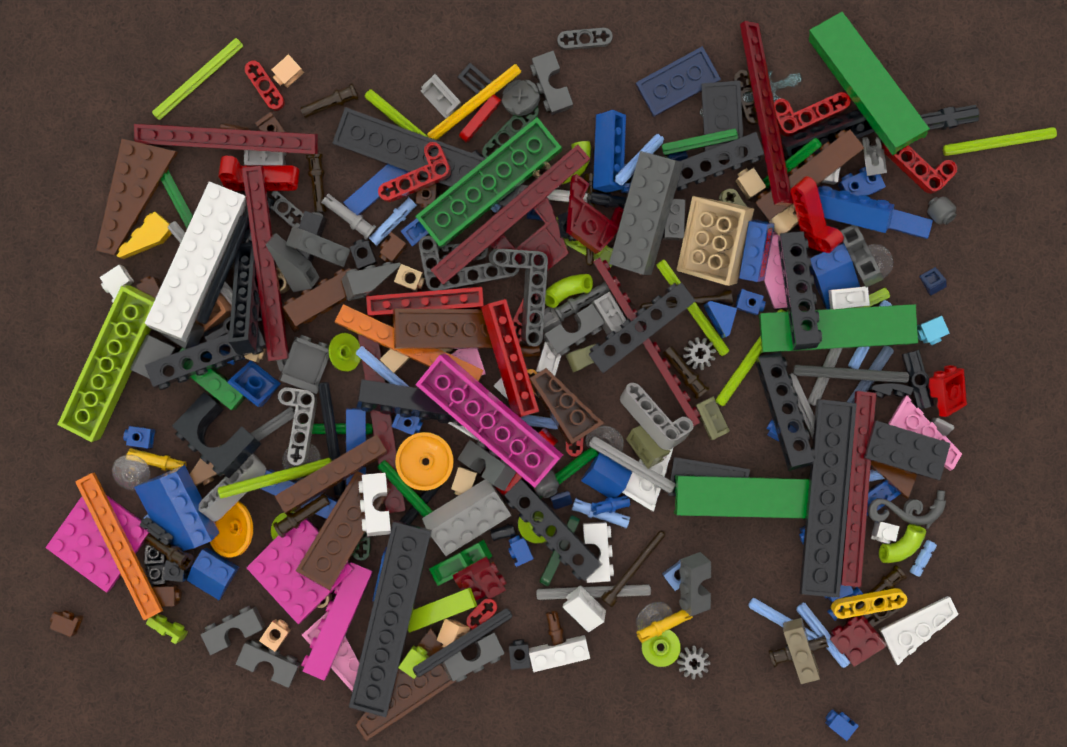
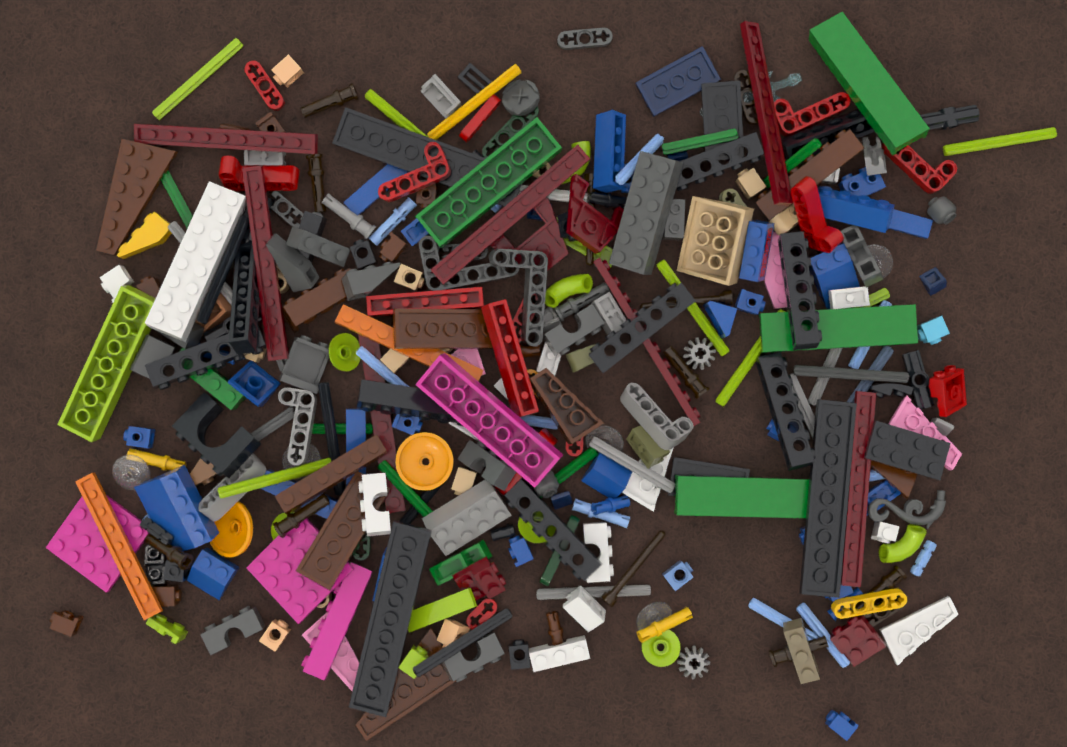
dark grey arch [235,639,301,688] -> none
dark grey arch [530,51,573,116] -> none
dark grey arch [679,552,711,616] -> none
olive hinge [694,396,730,440] -> none

